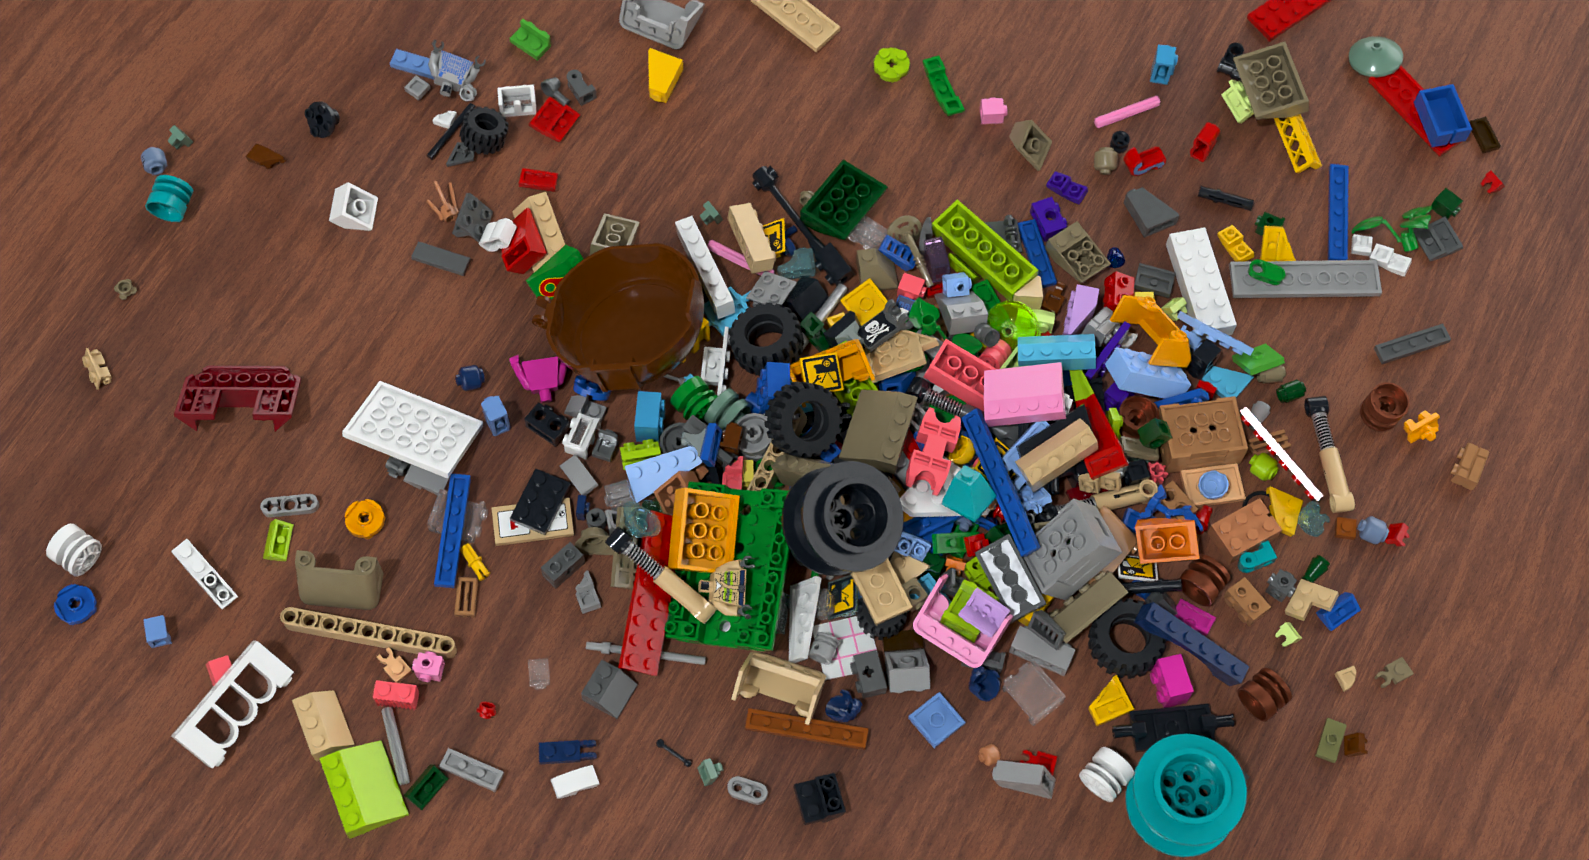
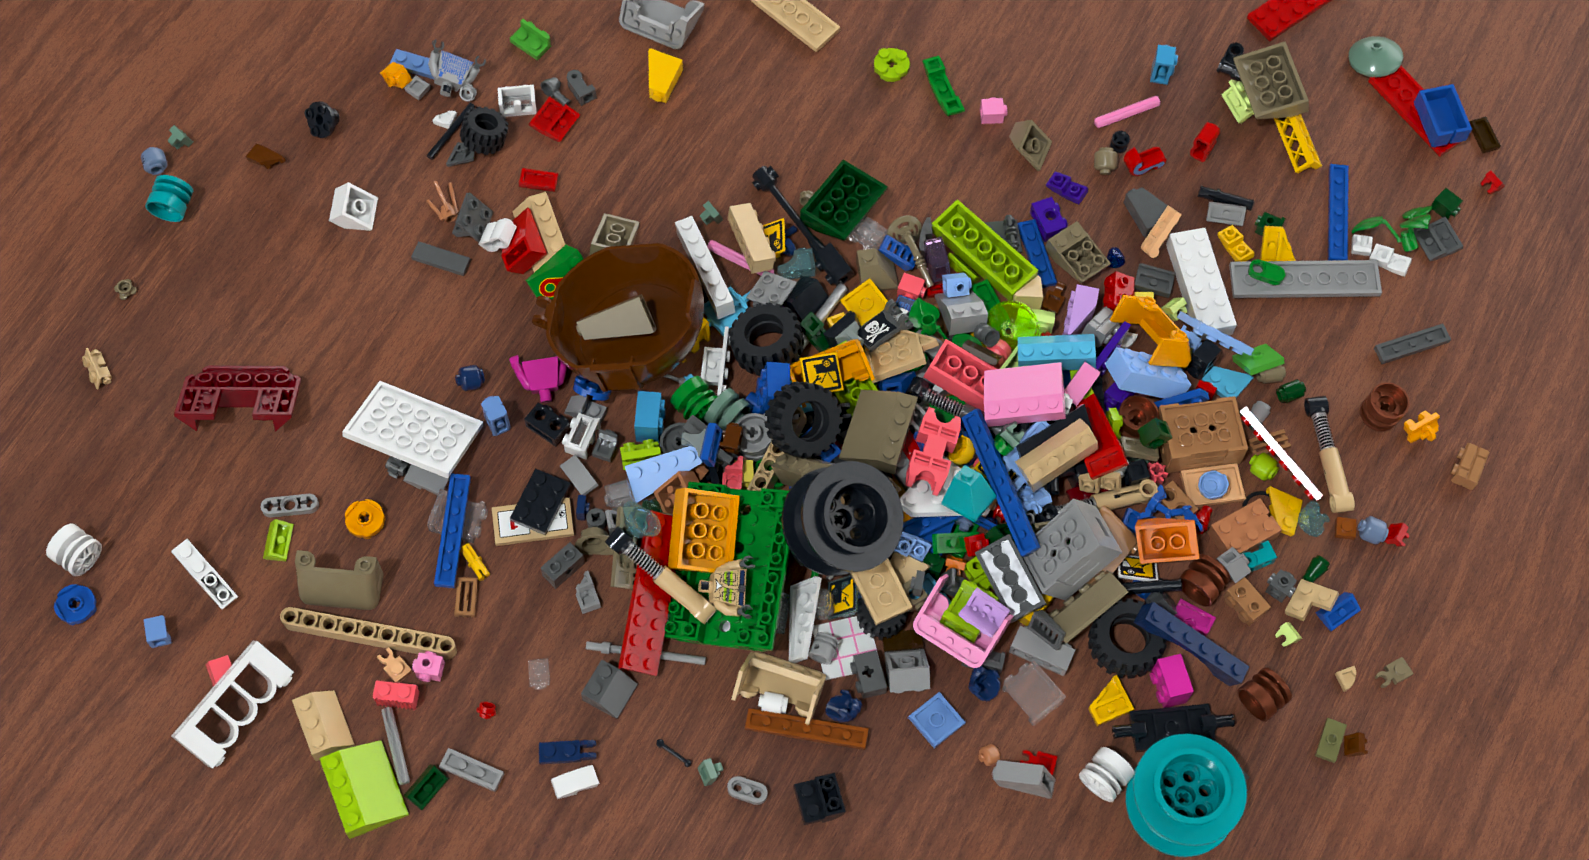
none -> light orange brick [380,62,412,88]
none -> dark tan slope [576,294,657,340]
none -> white brick [758,691,789,714]
none -> dark grey plate [910,570,925,597]
none -> dark brown tile [962,340,1002,366]
none -> green beam [994,431,1014,456]
none -> sand green tile [1000,421,1025,448]
none -> bright pink slope [1064,361,1100,406]
none -> light nougat plate [1141,205,1182,258]
none -> light grey plate [1206,201,1246,226]
none -> light grey brick [1217,547,1251,583]

